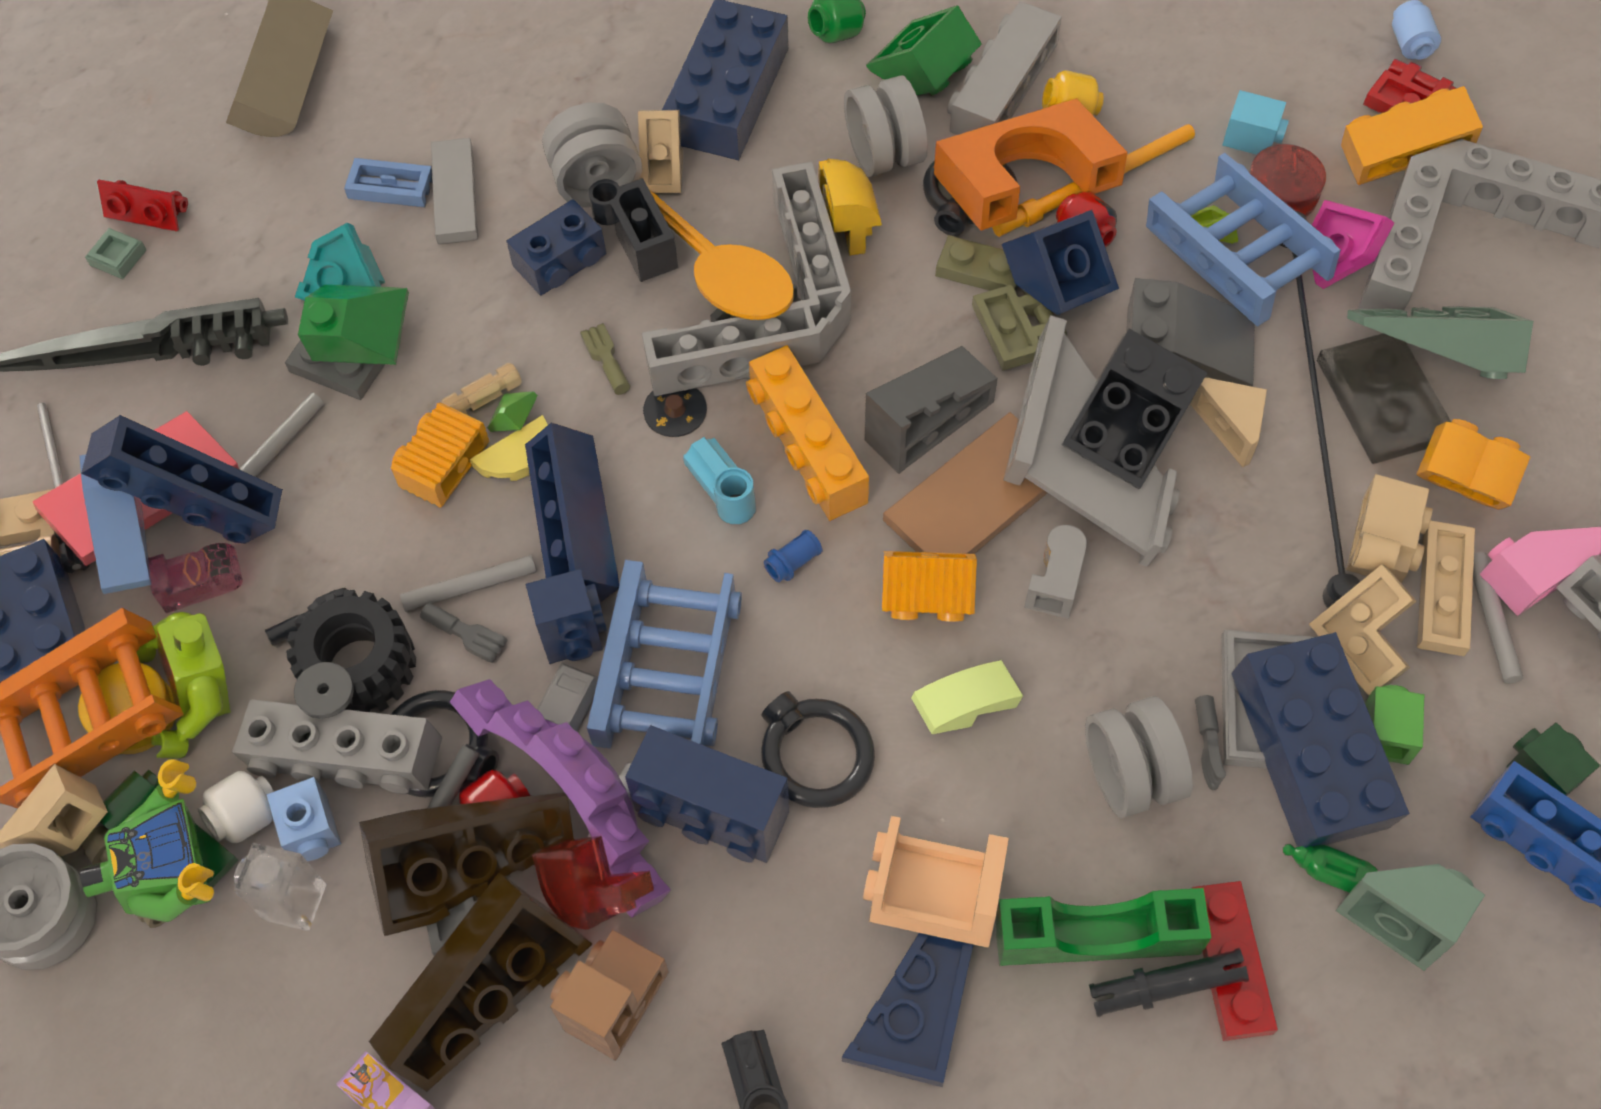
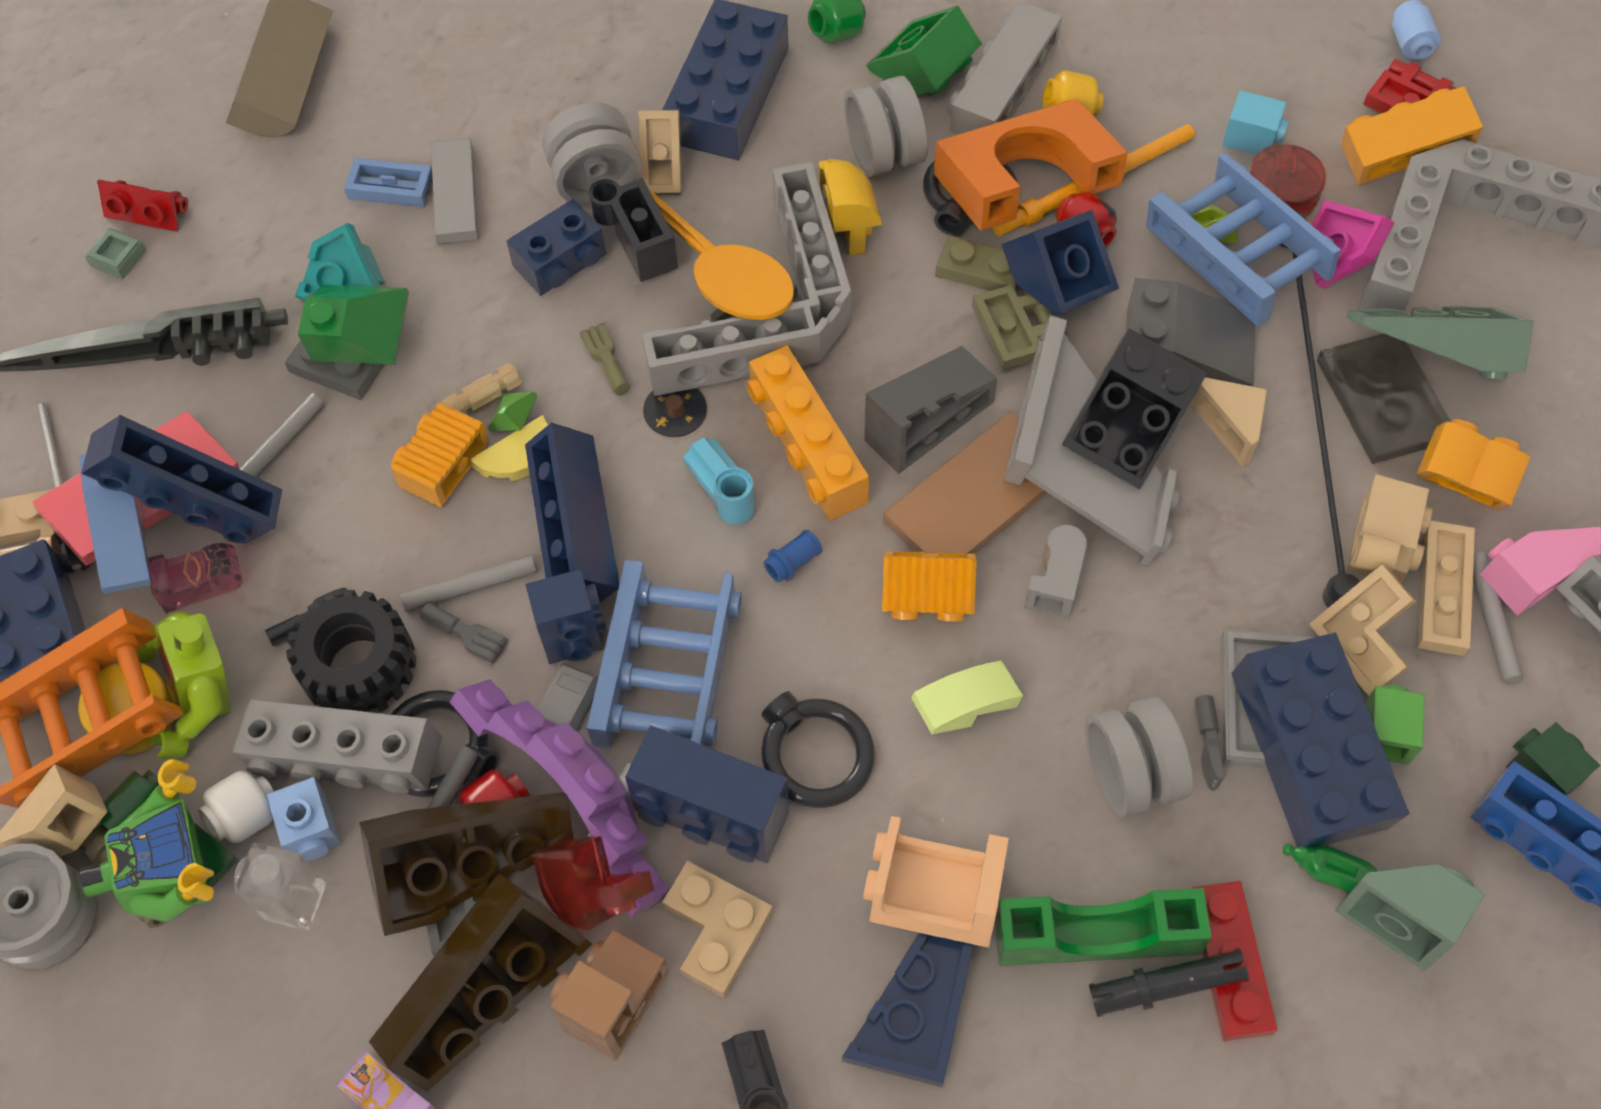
dark grey wheel [294,662,354,719] -> none
none -> tan plate [662,860,774,998]

